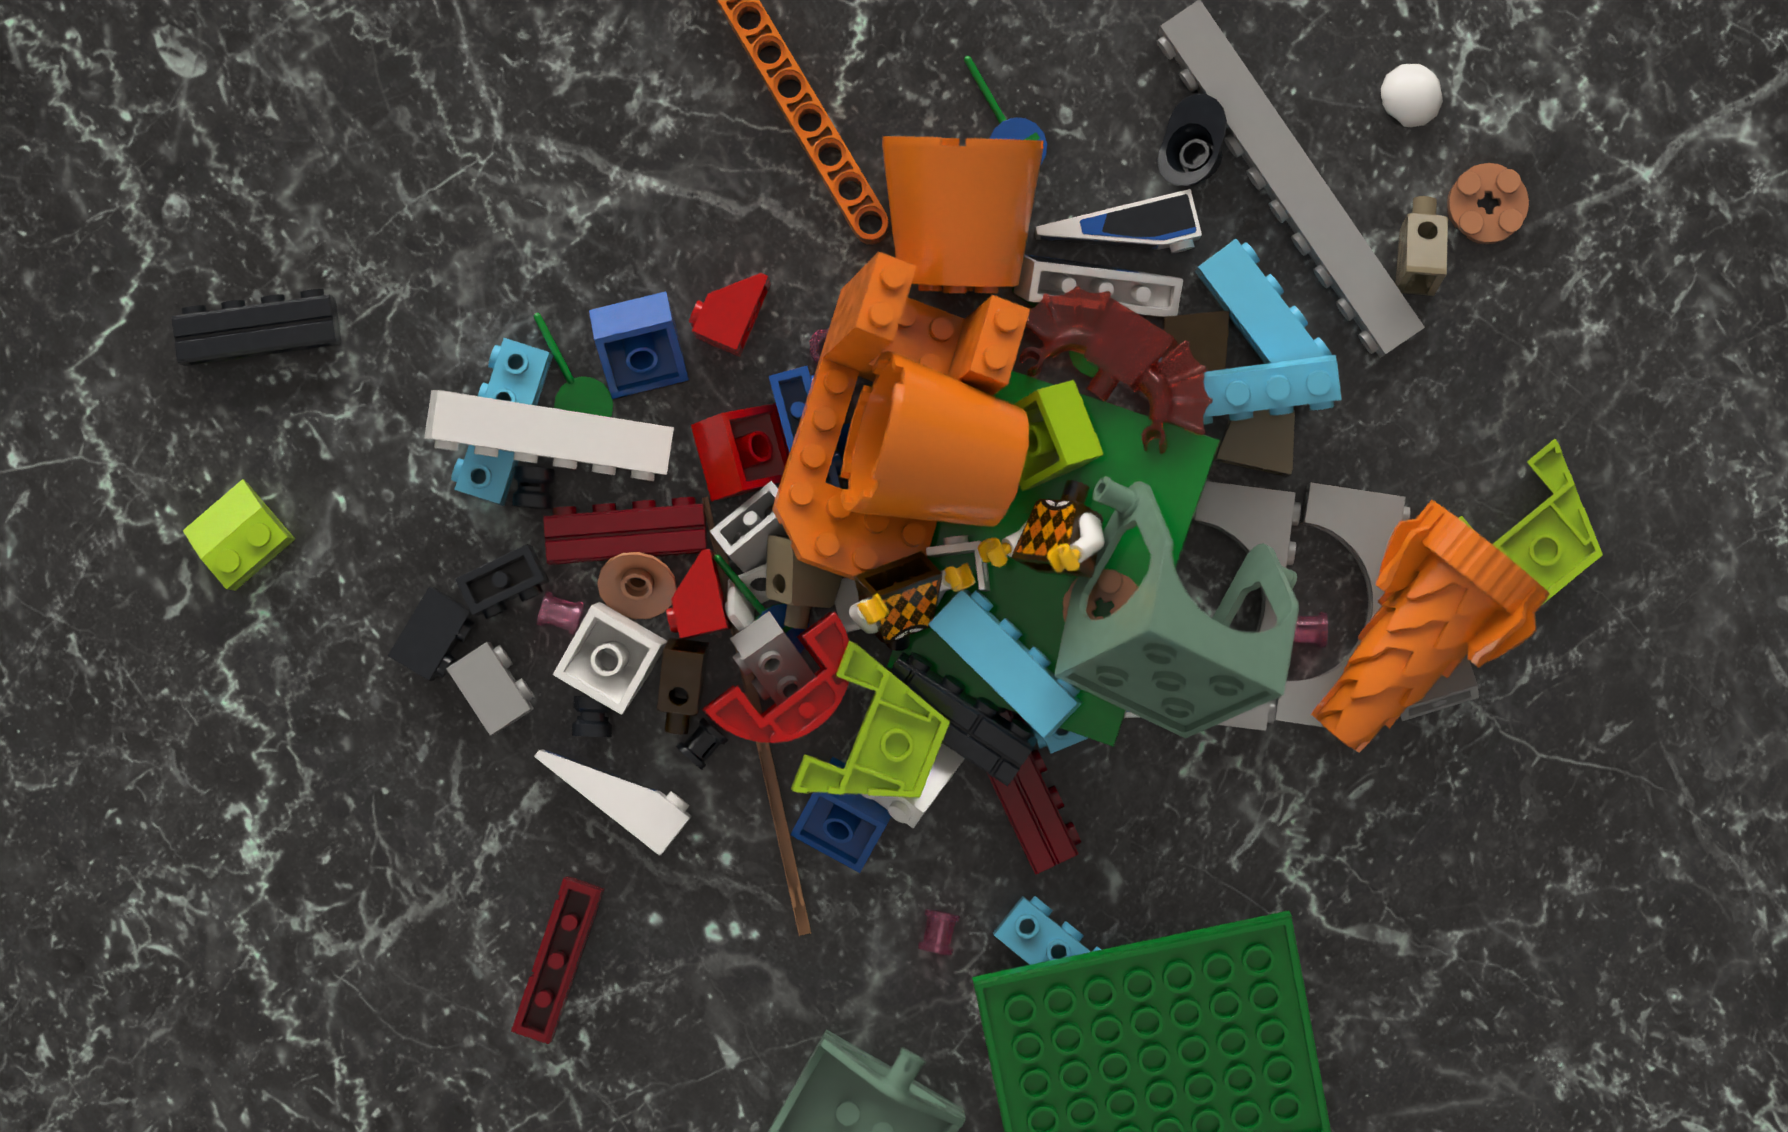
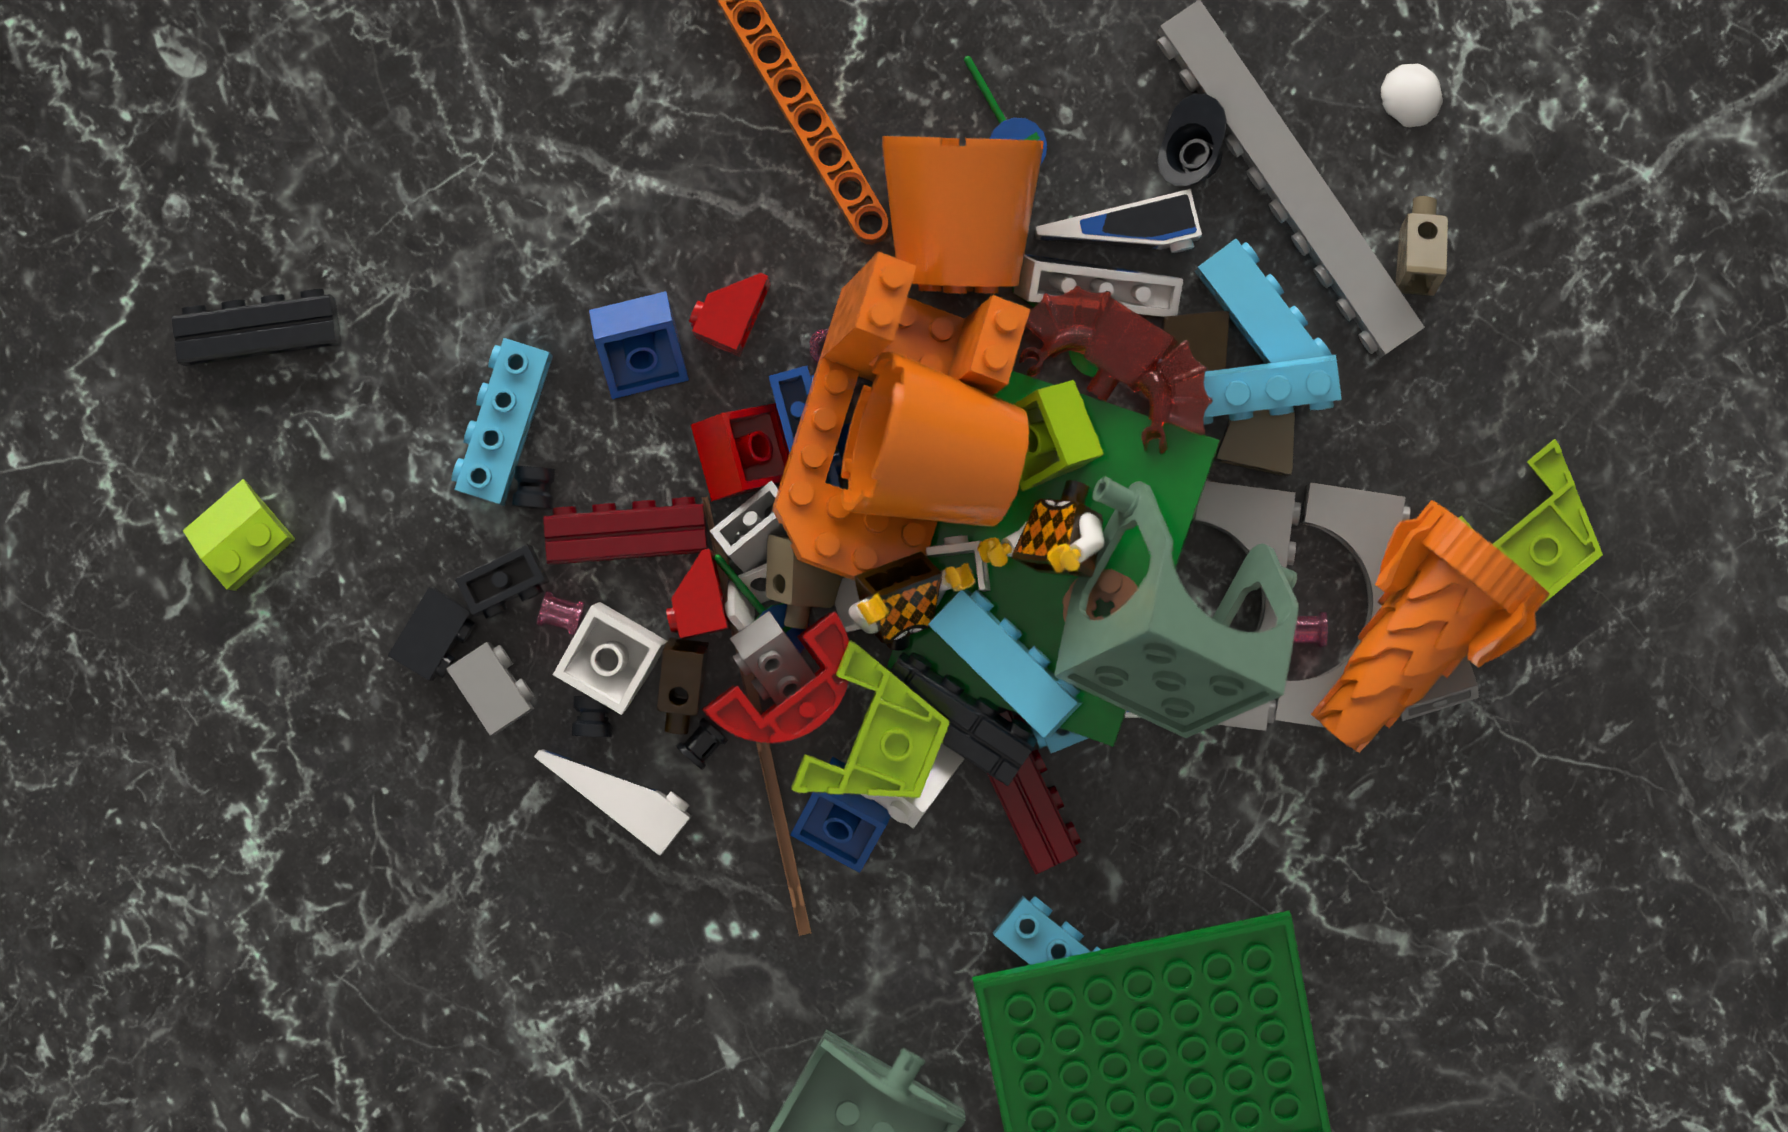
white brick [424,390,674,481] -> none
dark red brick [511,876,605,1044] -> none
green piece [534,313,614,417] -> none
nougat dish [597,552,677,619] -> none
clear pink bush [918,909,960,955] -> none
nougat plate [1447,163,1529,244] -> none

